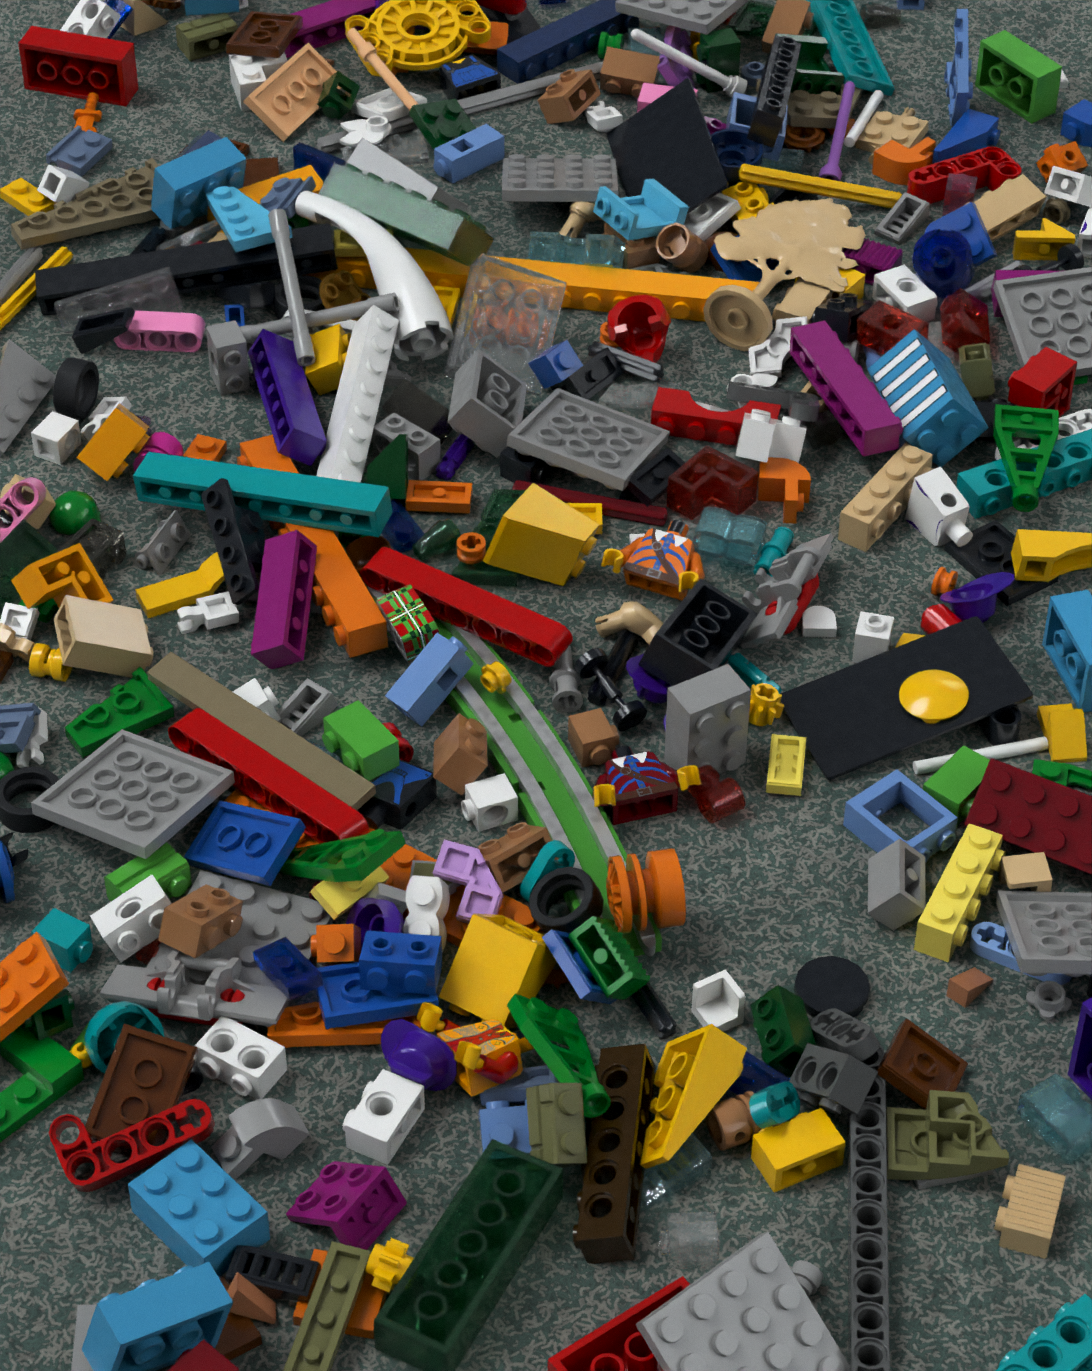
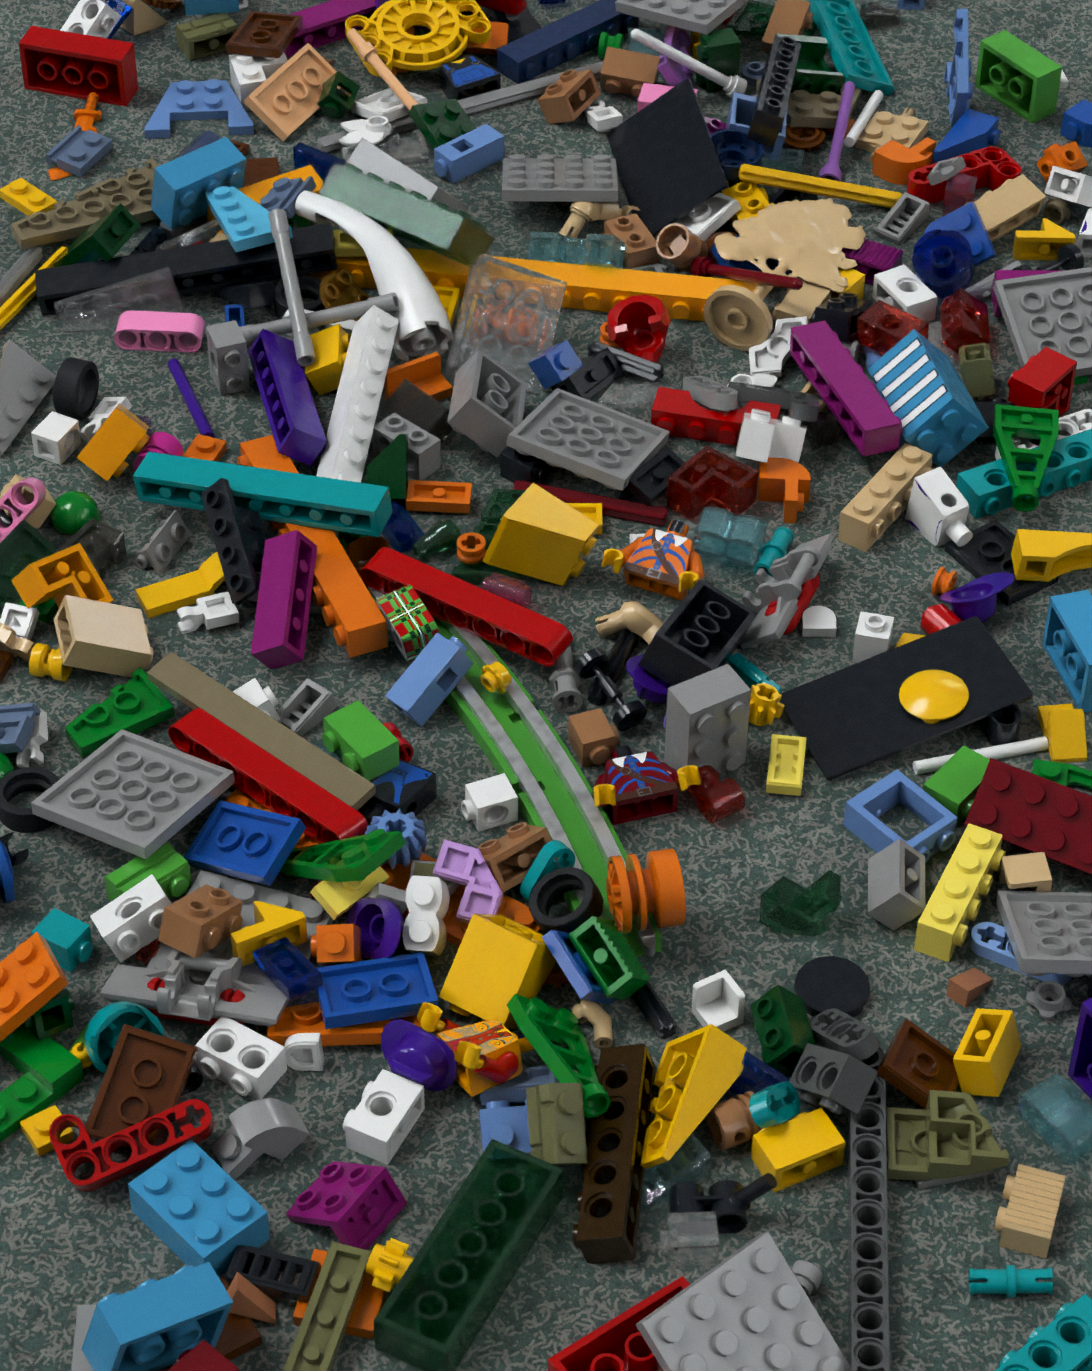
white brick [37,164,90,203] -> none
black slope [72,307,135,354] -> none
blue brick [359,930,442,995] -> none
medium nougat brick [433,713,488,795] -> none
dark purple axle [436,434,474,481] -> none
medium azure panel [593,178,689,240] -> none
none -> yellow plate [20,1105,74,1157]
none -> dark green panel [53,203,141,267]
none -> medium blue wing [144,79,254,139]
none -> dark purple bar [167,359,215,438]
none -> yellow slope [231,901,307,967]
none -> white tile [284,1033,324,1071]
none -> medium blue gear [365,808,427,870]
none -> orange panel [384,352,453,415]
none -> clear pink brick [481,572,532,608]
none -> tan arm [572,1000,613,1048]
none -> black beam [668,1173,777,1235]
none -> light grey beam [683,376,738,410]
none -> dark red piece [690,256,803,290]
none -> clear green brick [759,870,842,936]
none -> light grey tile [927,157,966,185]
none -> yellow brick [953,1008,1022,1097]
none -> teal pin [968,1265,1053,1298]

